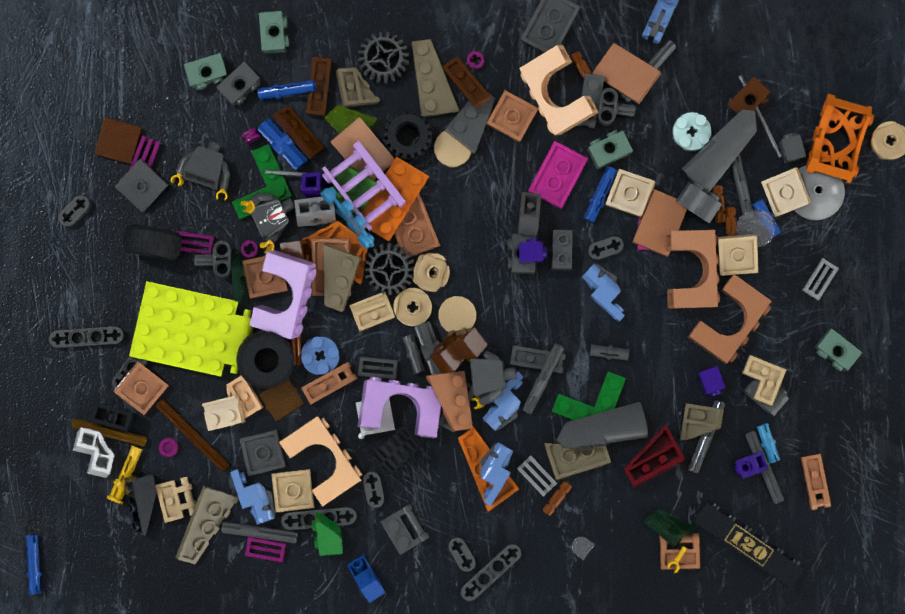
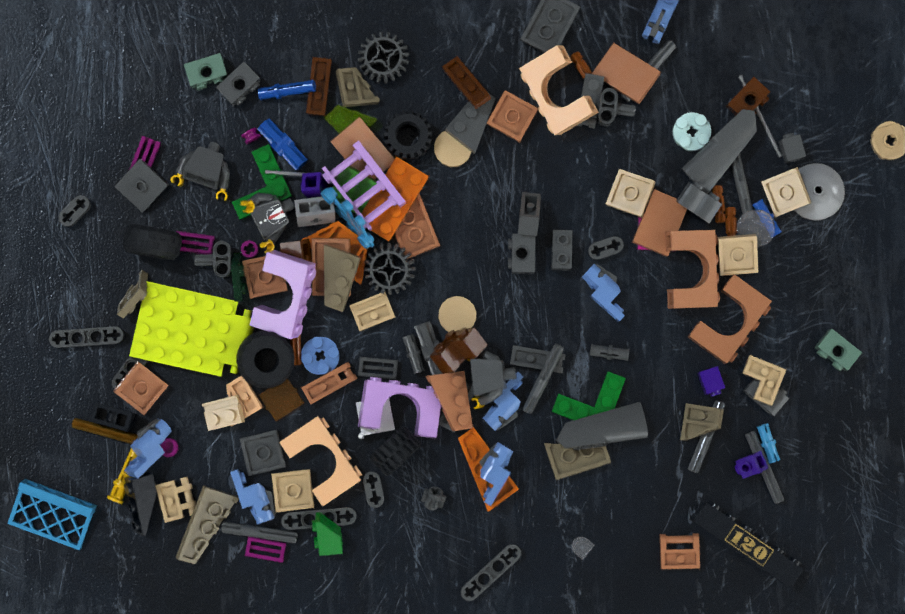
blue pin [25,535,42,594] -> none
white brick [73,427,114,478] -> none
reddish brown tile [94,118,142,164] -> none
reddish brown axle [156,400,229,472] -> none
sand green brick [259,11,289,54] -> none
reddish brown plate [273,105,325,160] -> none
blue slope [347,555,386,603] -> none
dark grey plate [381,504,430,555] -> none
tan plate [394,288,432,327] -> none
dark tan wing [412,39,460,117] -> none
tan plate [413,253,450,292] -> none
dark grey beam [448,537,475,572] -> none
magenta bush [467,51,484,69] -> none
light grey tile [517,455,557,497] -> none
dark purple brick [518,238,547,264] -> none
dark pink tile [528,141,588,209] -> none
dark orange axle [543,481,572,516] -> none
blue pin [583,166,618,223] -> none
sand green brick [587,130,633,170] -> none
dark red wedge [624,425,685,489] -> none
clear green wing [644,509,697,547] -> none
yellow hand [668,546,687,573] -> none
nougat plate [801,454,831,510] -> none
light grey tile [802,258,839,301] -> none
orange fence [806,94,874,183] -> none
none -> dark azure fence [7,479,97,550]
none -> dark tan wing [117,270,148,319]
none -> medium blue plate [124,418,171,479]
none -> dark grey gear [421,486,446,510]

